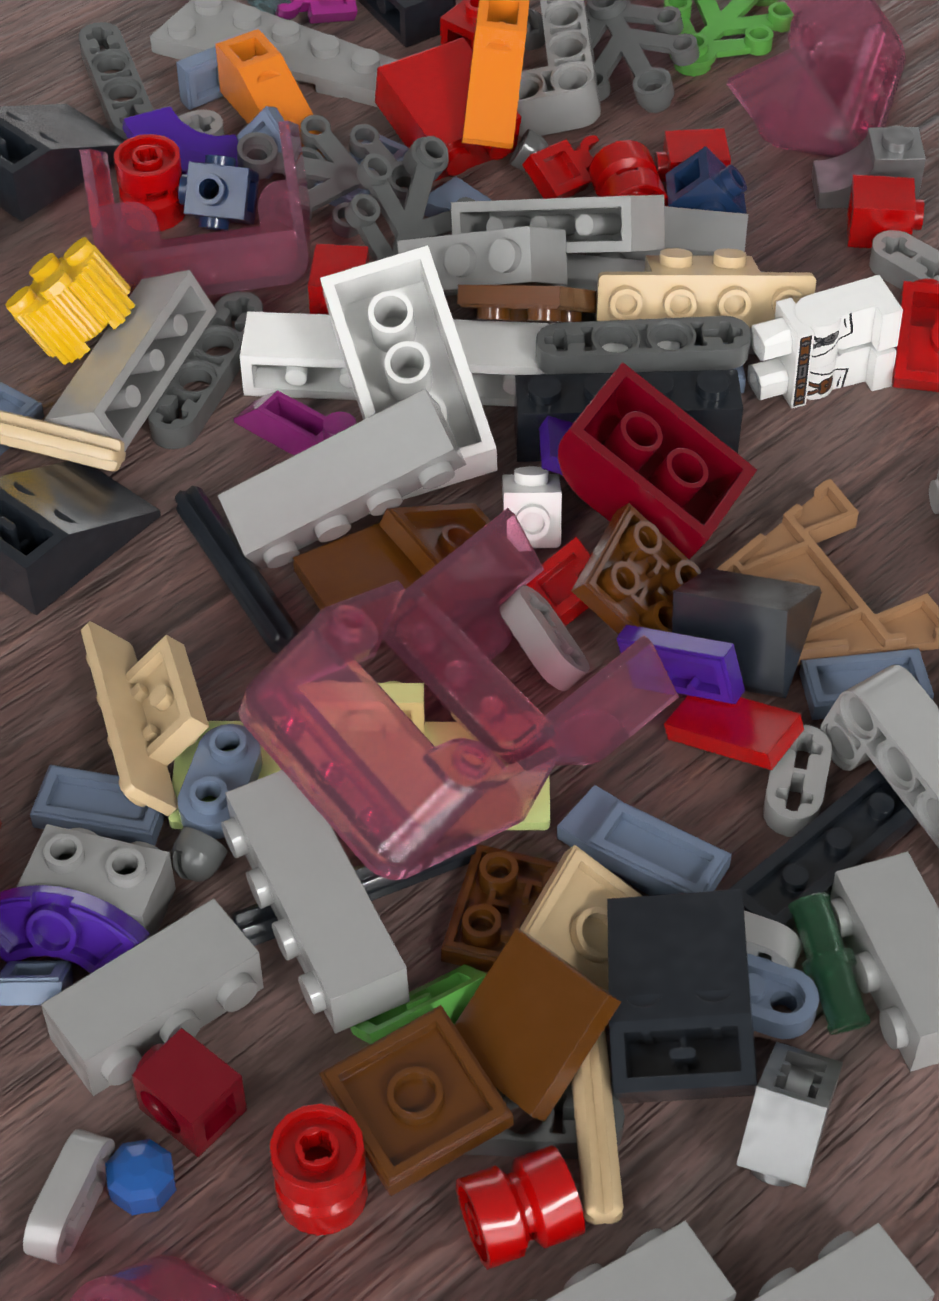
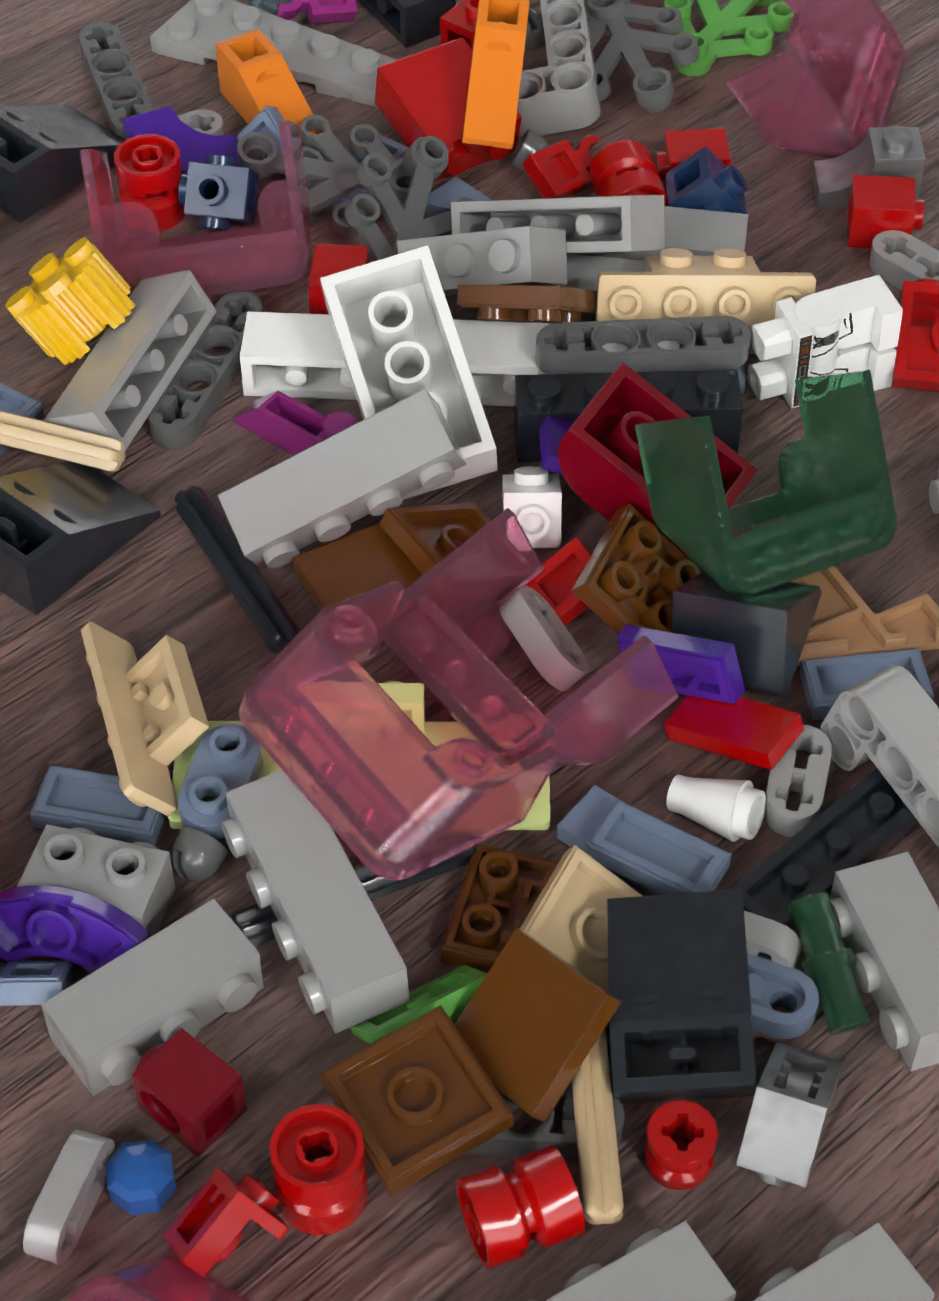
sand blue tile [176,46,223,110] -> none
none -> red bracket [163,1167,290,1278]
none -> clear green windscreen [635,369,897,594]
none -> red wheel [644,1100,718,1191]
none -> white cone [666,774,766,842]

